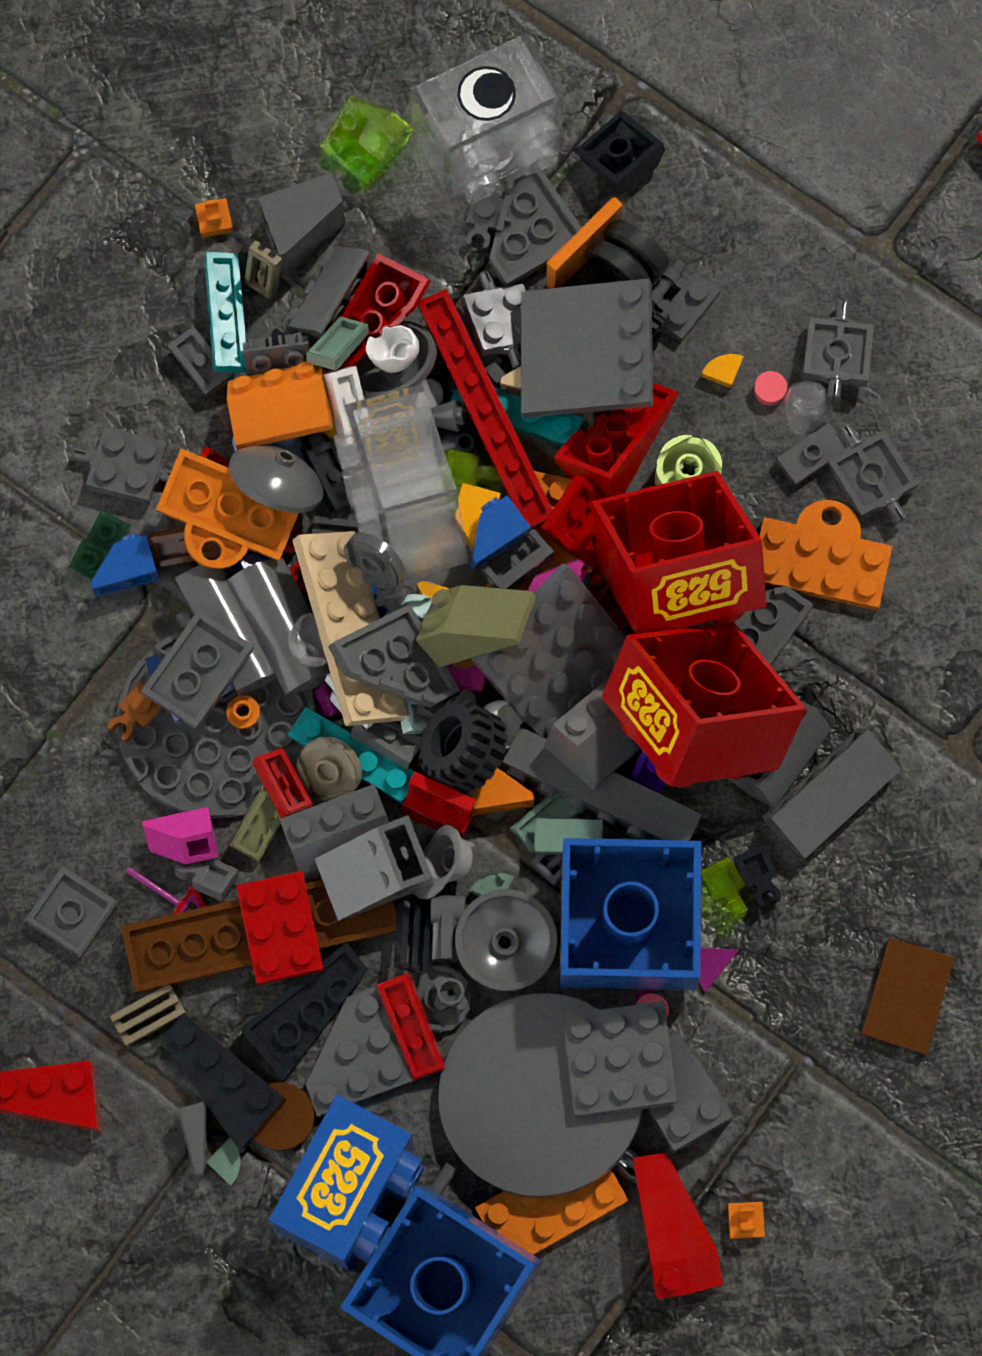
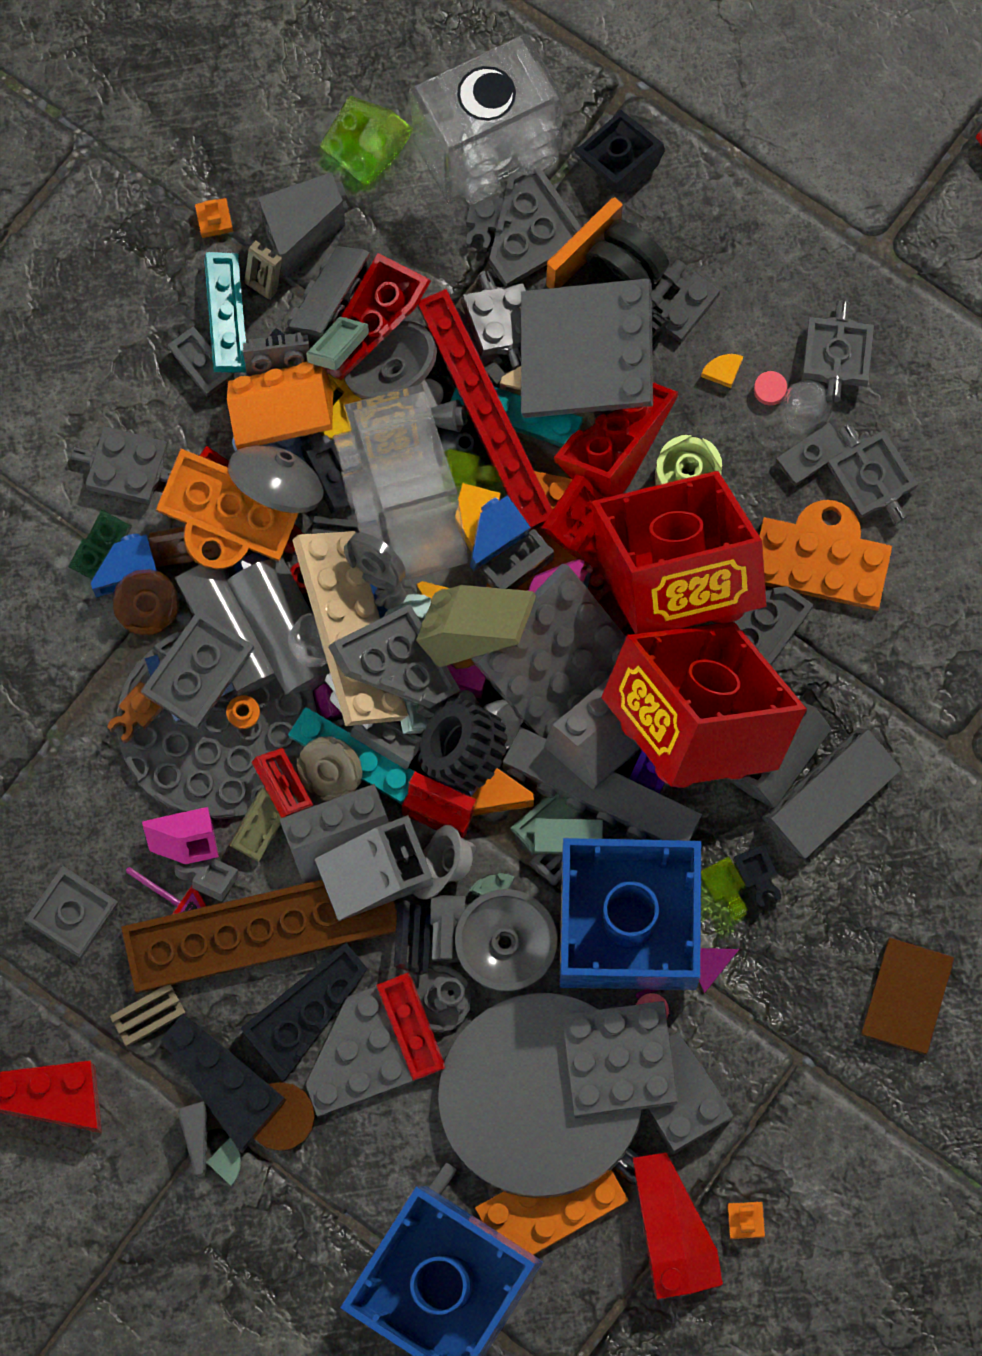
red plate [236,871,324,986] -> none
blue brick [268,1094,424,1272] -> none
white plate [323,366,371,439] -> none
white hair [365,325,419,373] -> none
none -> reddish brown tile [112,569,179,636]

